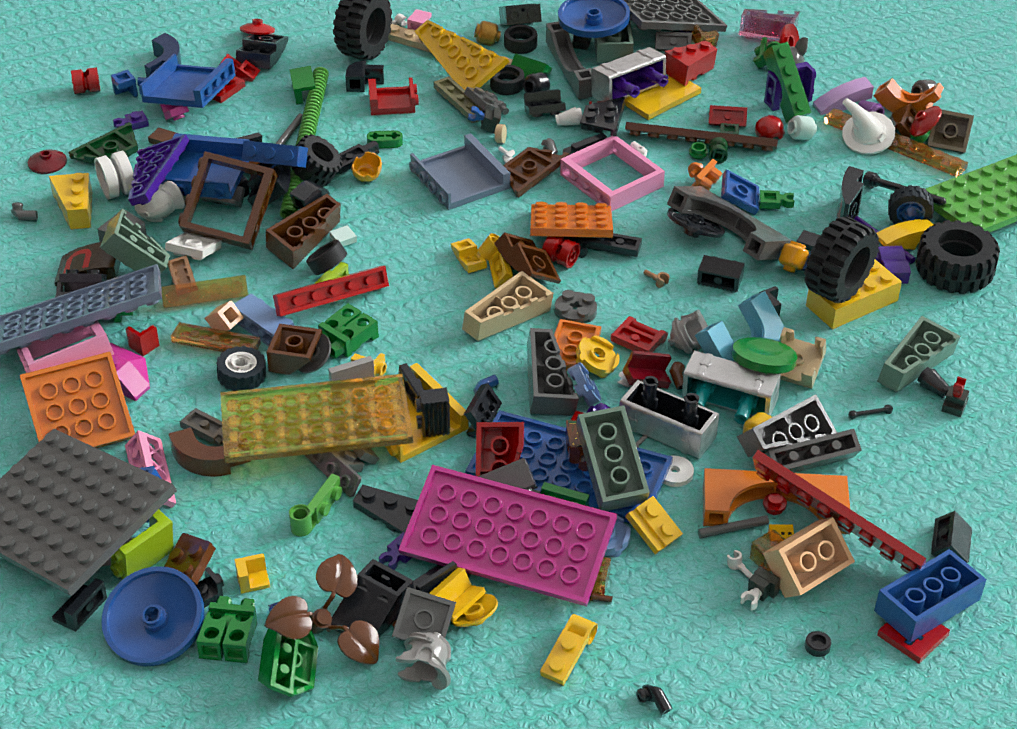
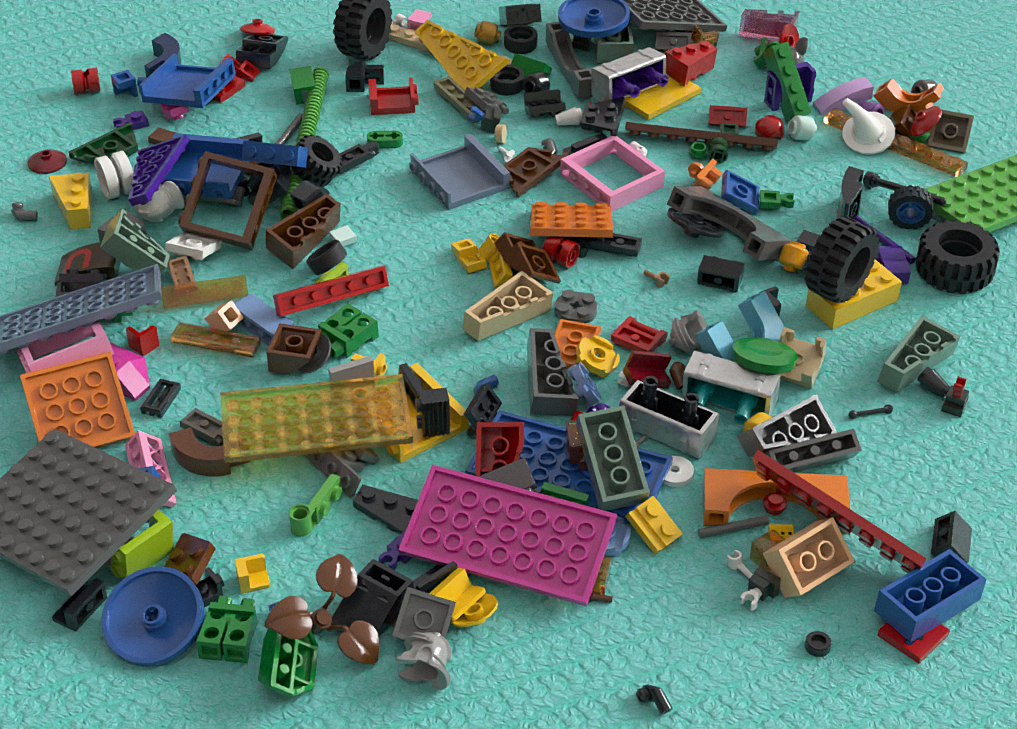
black wheel [216,346,266,392] -> none
light orange hair [351,152,382,182] -> none
yellow plate [540,614,598,686] -> none
yellow slope [876,219,934,250] -> none
none -> black tile [140,379,181,418]

